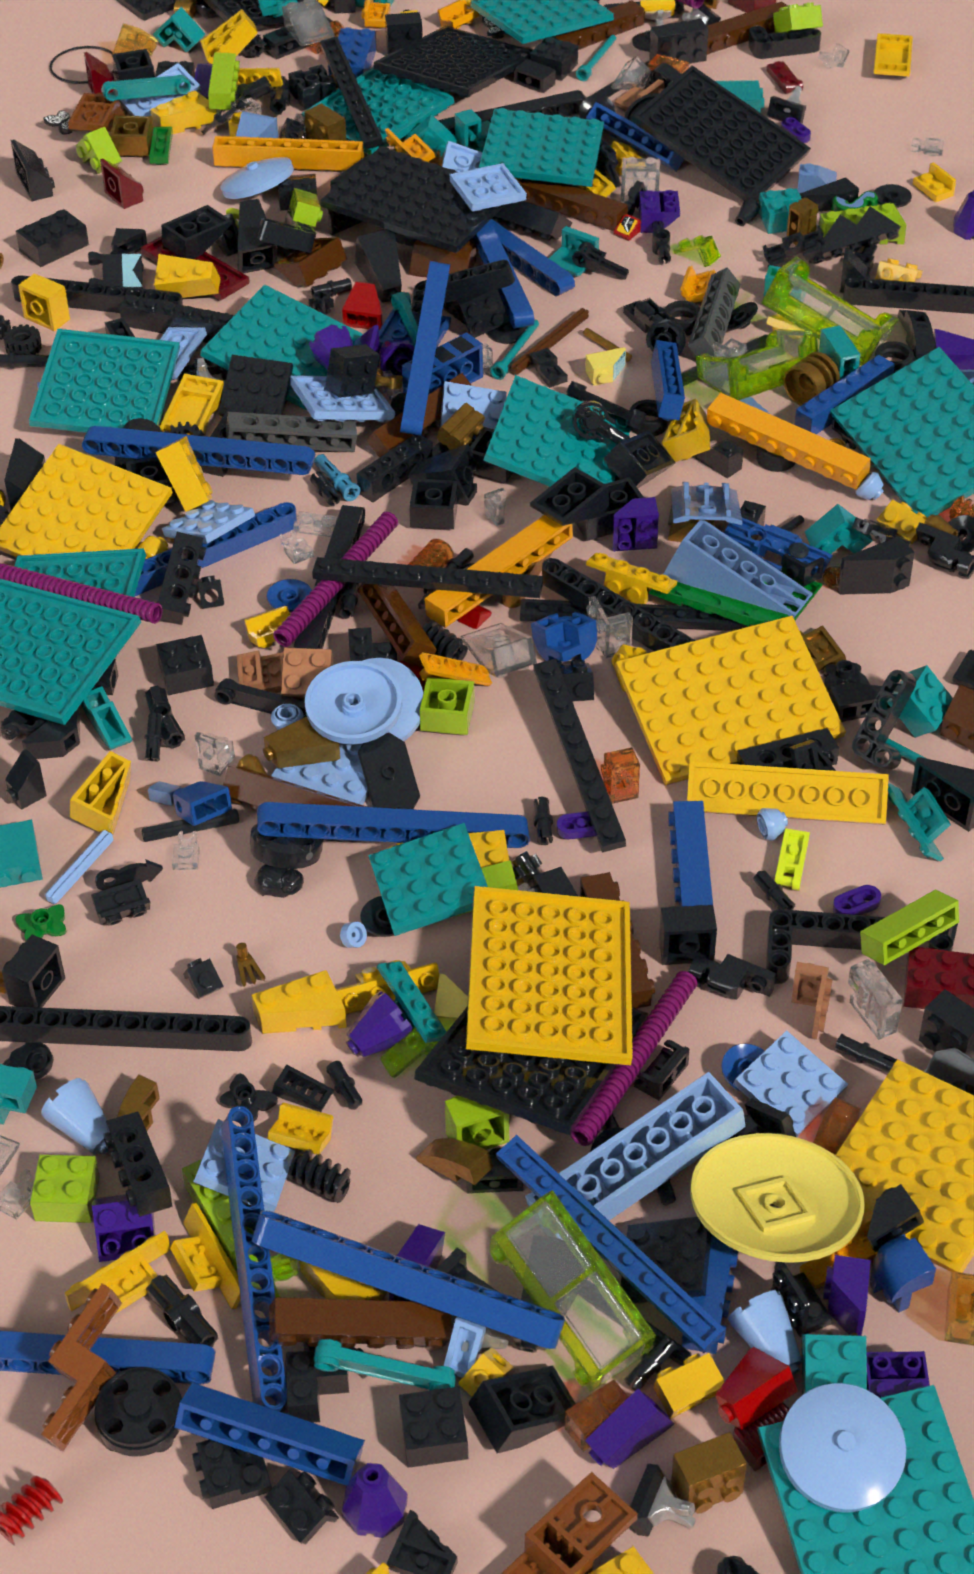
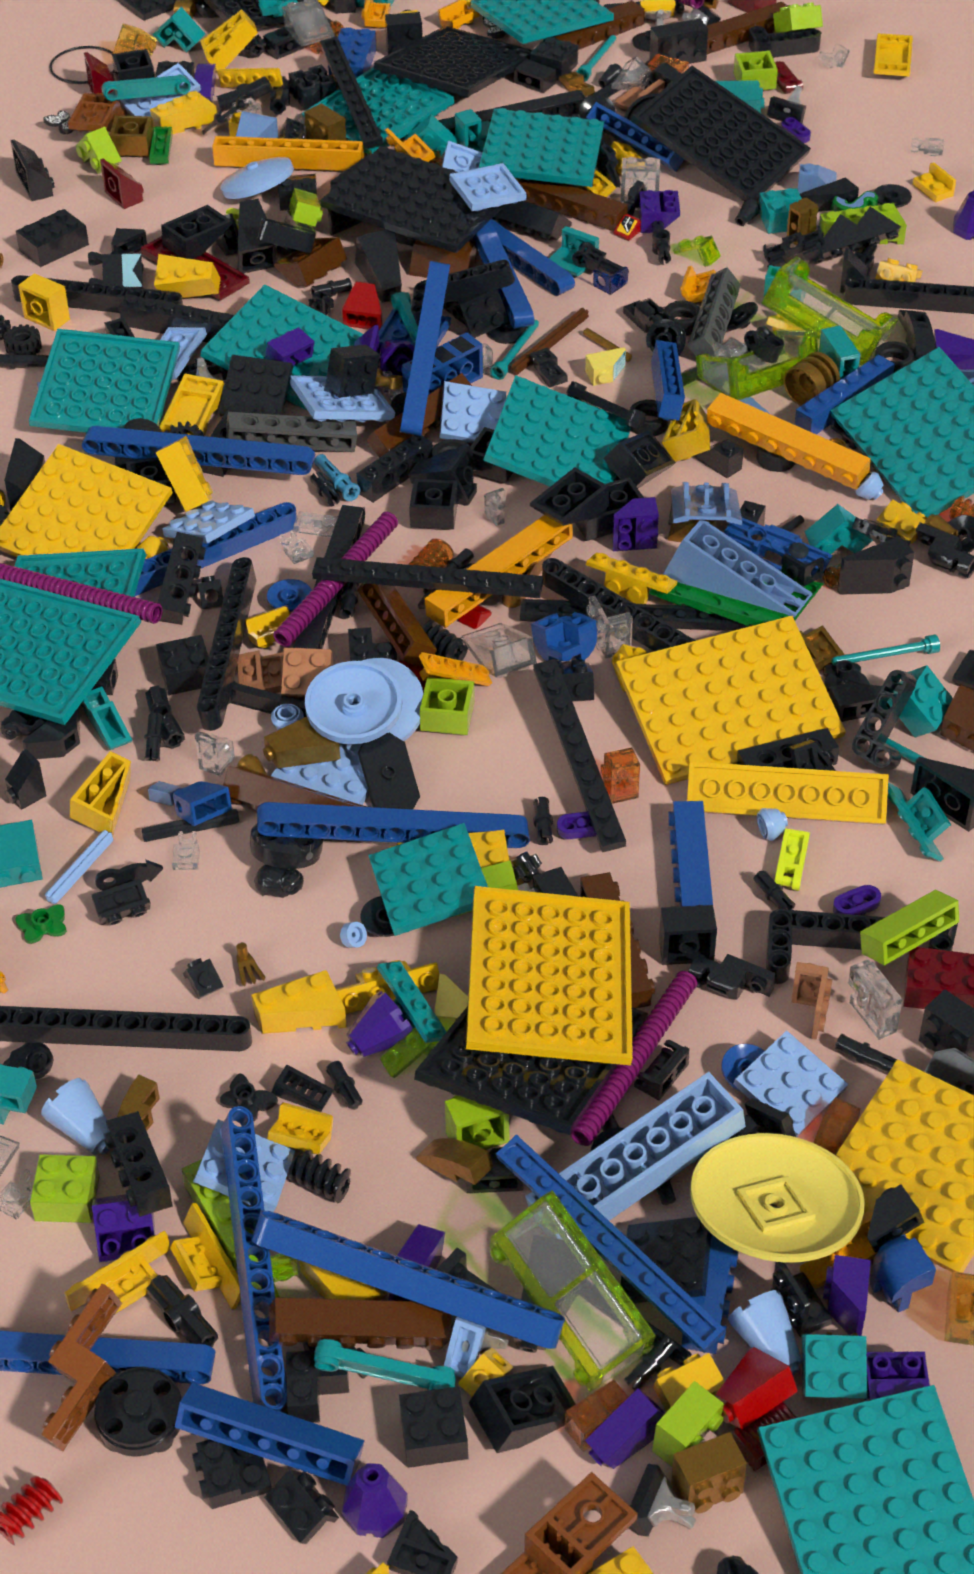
black brick [2,934,66,1008] -> none
lime brick [208,52,240,110] -> none
dark purple cone [309,325,353,370] -> none
pearl gold brick [436,403,485,450] -> none
black pin [572,401,630,444] -> none
light blue dish [779,1383,906,1512] -> none
none -> black beam [197,557,256,731]
none -> dark purple piece [265,327,315,366]
none -> pearl gold slope [559,71,595,96]
none -> clear blue bracket [593,266,628,295]
none -> black cone [598,64,624,88]
none -> lime brick [652,1381,724,1467]
none -> lime brick [733,51,778,91]
none -> black piece [744,326,785,363]
none -> teal piece [831,634,940,666]

